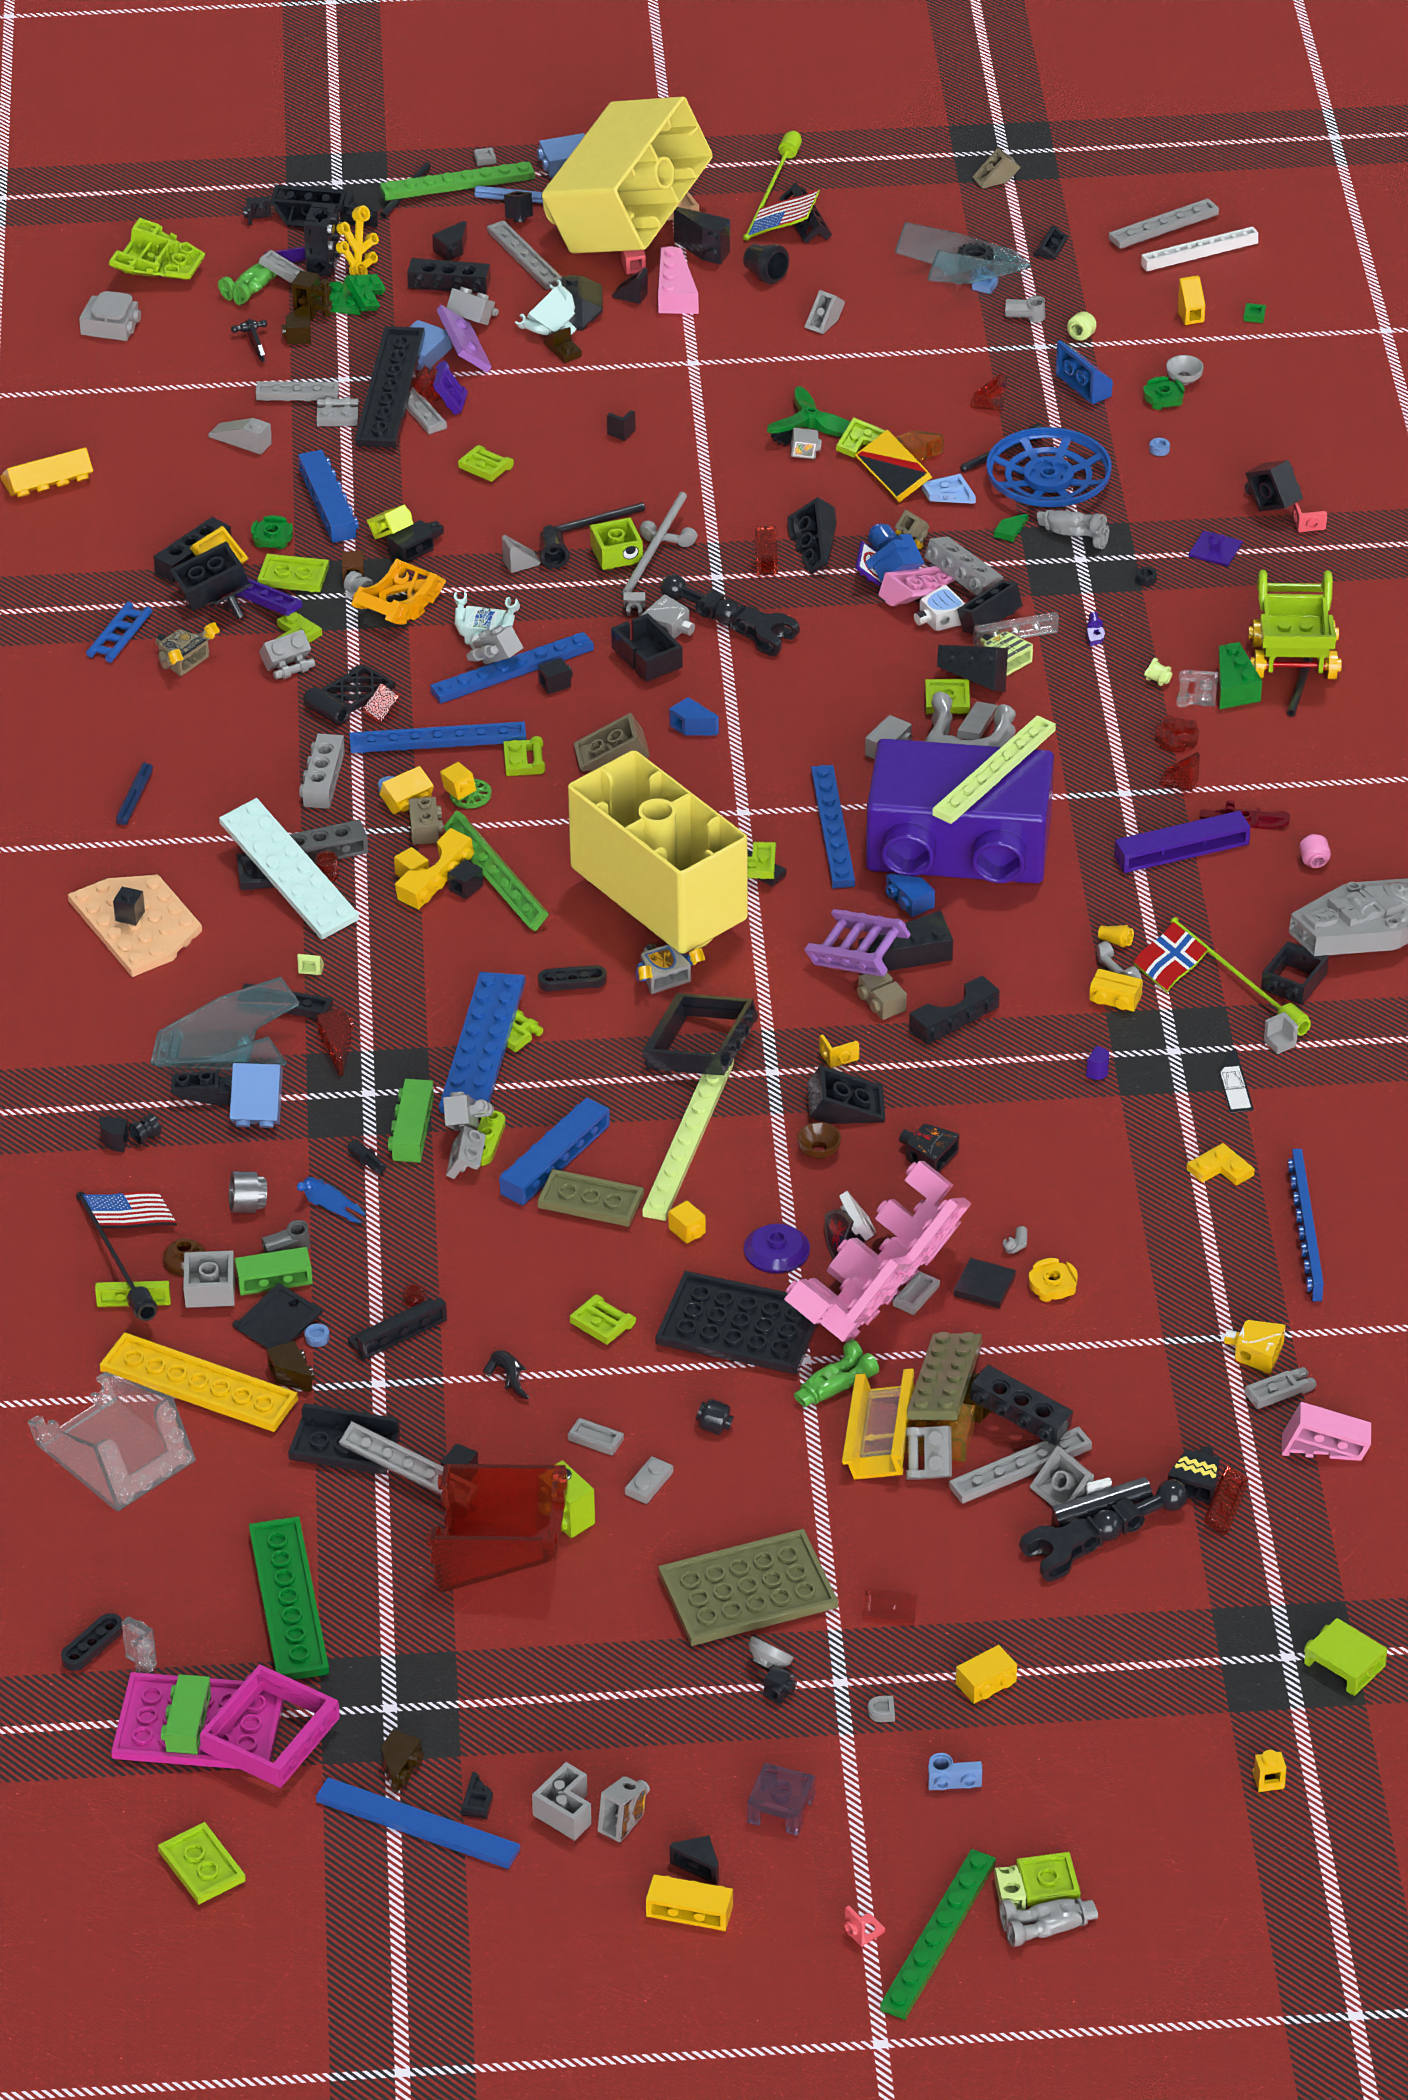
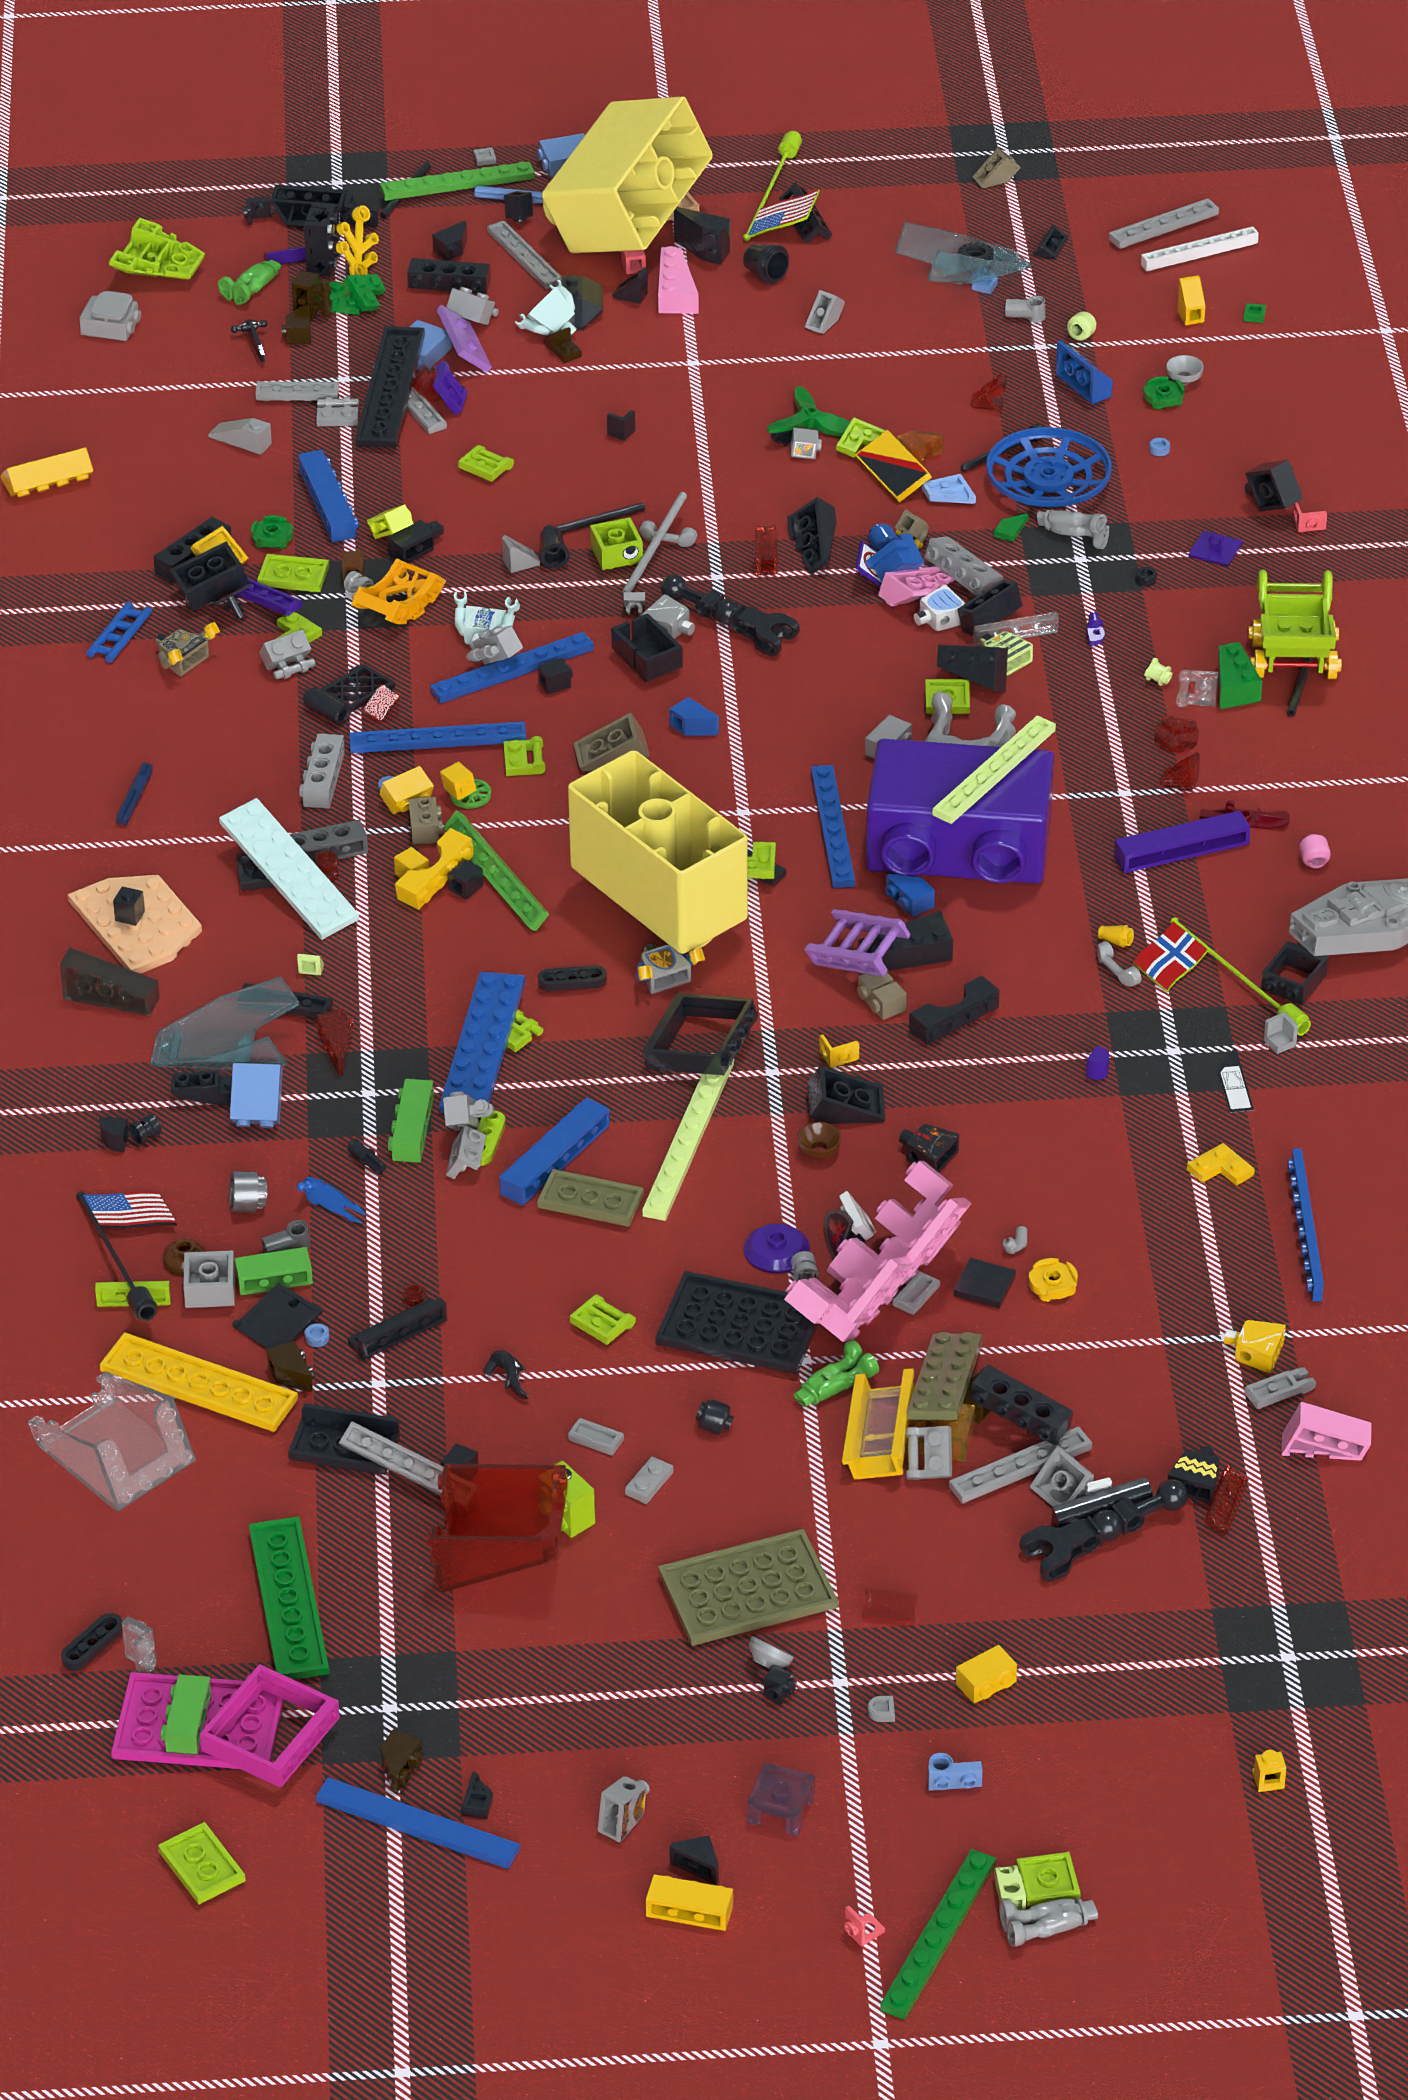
light grey tile [259,250,305,283] -> none
light grey brick [532,1762,591,1841] -> none
yellow brick [668,1201,706,1244] -> none
light grey tile [957,701,998,740] -> none
yellow brick [1089,969,1143,1012] -> none
lime panel [1304,1618,1387,1696] -> none
none -> clear smoke wedge [60,947,160,1016]
none -> light grey wheel [791,1251,819,1282]

